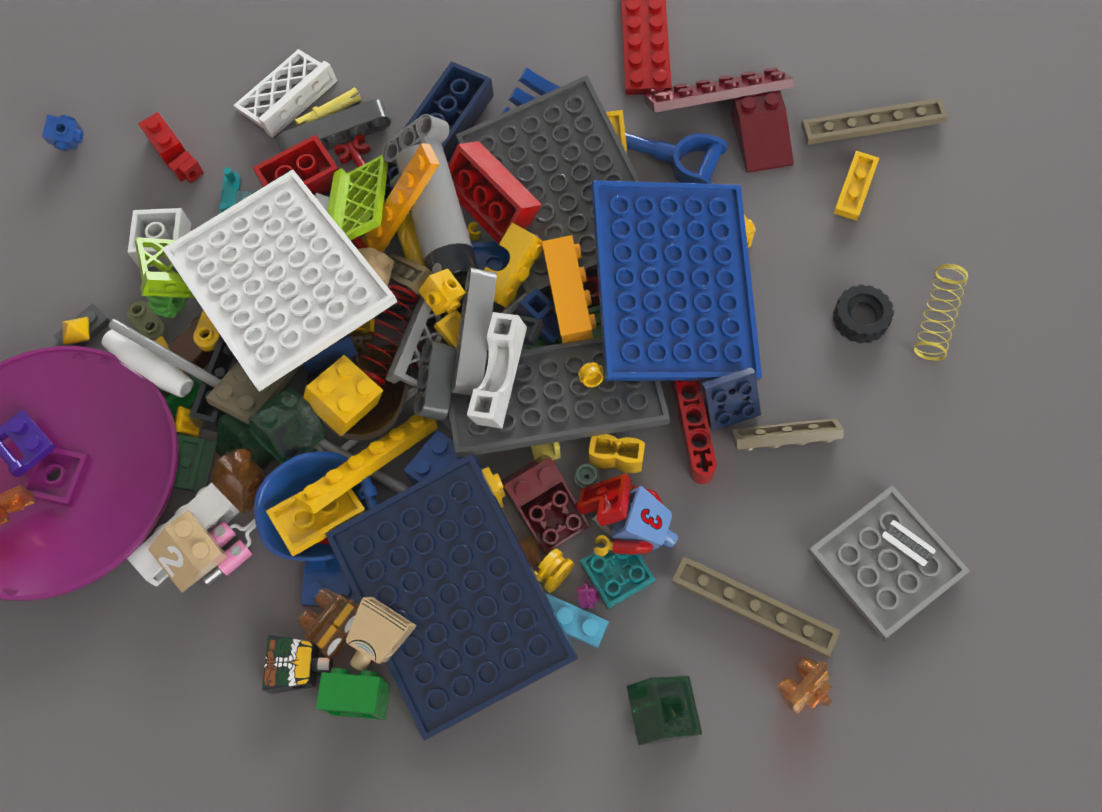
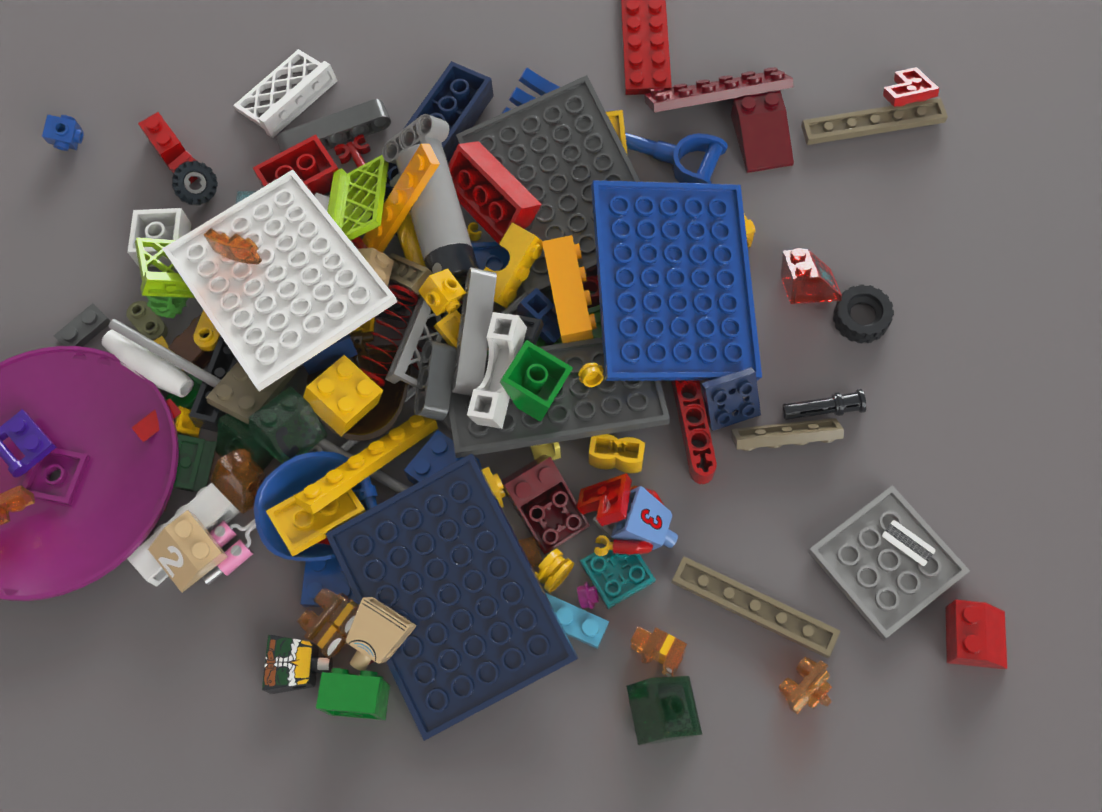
yellow slope [62,317,90,345] -> none
teal piece [219,167,241,214] -> none
light yellow pin [294,87,362,126] -> none
sand green plate [574,464,600,488] -> none
yellow plate [833,151,879,221] -> none
light yellow piece [913,264,968,361] -> none
none -> red sticker [132,399,181,442]
none -> black bush [172,160,218,206]
none -> clear orange slope [204,228,262,264]
none -> green slope [500,340,573,422]
none -> clear orange hips [630,626,687,679]
none -> clear red slope [781,248,842,304]
none -> black pin [782,389,866,420]
none -> red plate [883,67,939,107]
none -> red slope [945,600,1007,669]

